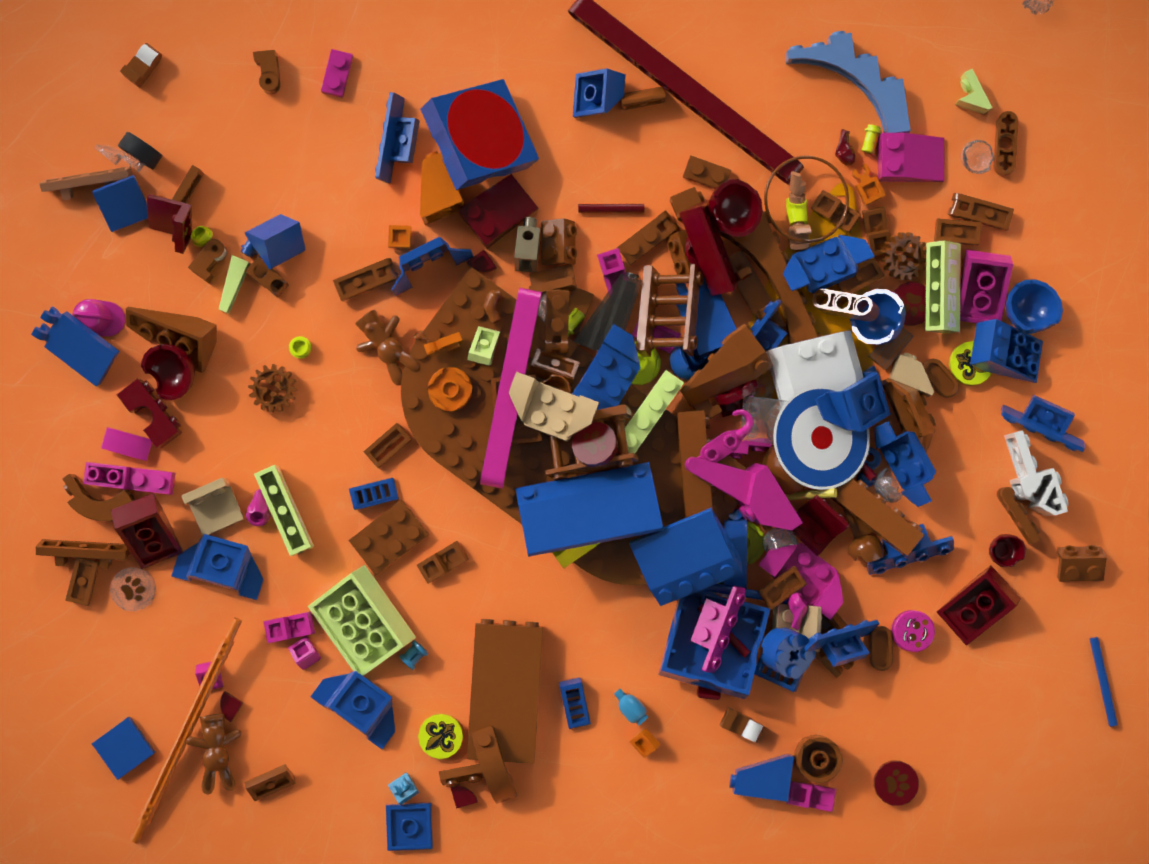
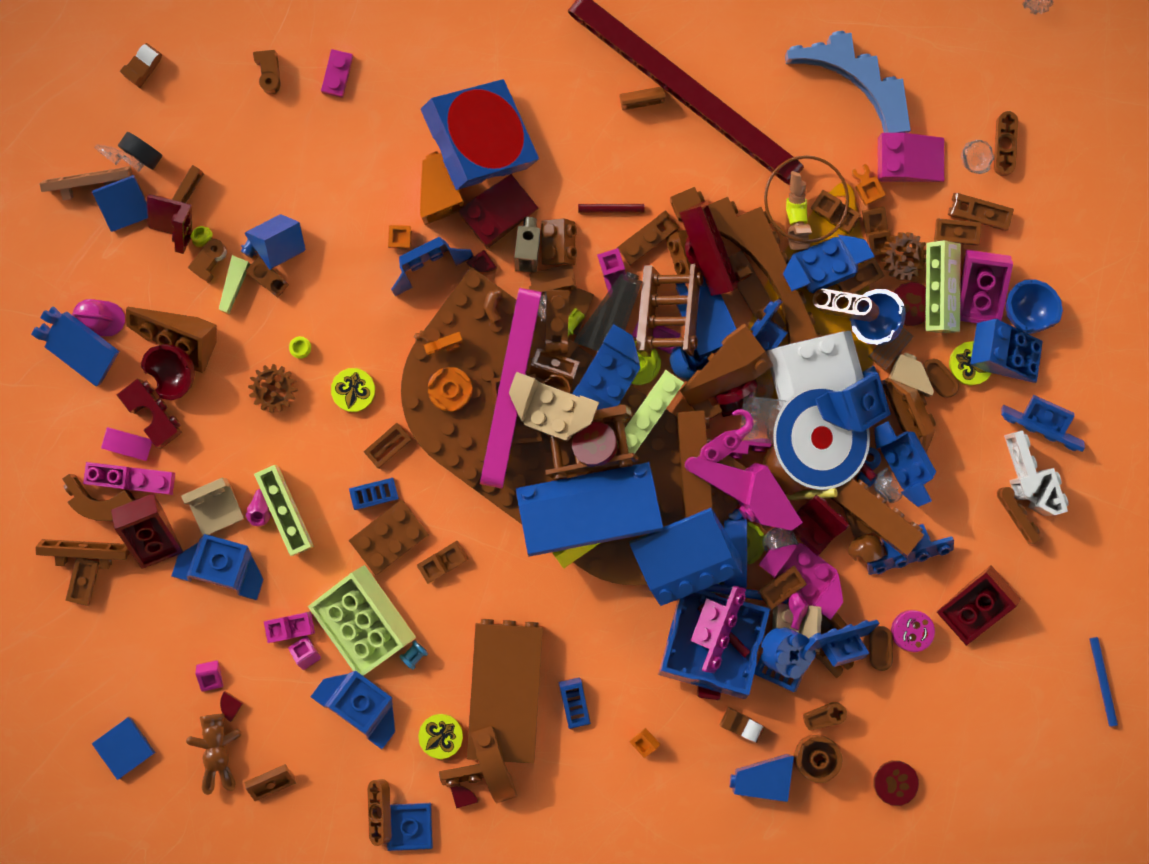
clear tile [110,567,156,612] -> none
orange axle [130,617,242,844] -> none
dark orange plate [333,258,399,302] -> none
dark orange animal [355,310,420,386] -> none
blue bracket [375,92,420,183] -> none
dark azure tile [388,773,420,805] -> none
yellowish green slope [467,326,500,365] -> none
blue slope [573,68,626,118] -> none
dark azure plant [614,688,648,726] -> none
dark orange plate [683,155,732,189] -> none
dark red cylinder [709,179,763,237] -> none
dark pink slope [786,781,837,812] -> none
dark red animal [835,129,856,166] -> none
neon yellow pin [861,125,882,154] -> none
yellowish green slope [955,68,993,114] -> none
dark red hair [989,534,1026,567] -> none
dark orange bracket [1057,545,1107,582] -> none
none -> tile [331,368,375,412]
none -> dark orange beam [367,779,391,846]
none -> dark orange piece [803,702,847,730]

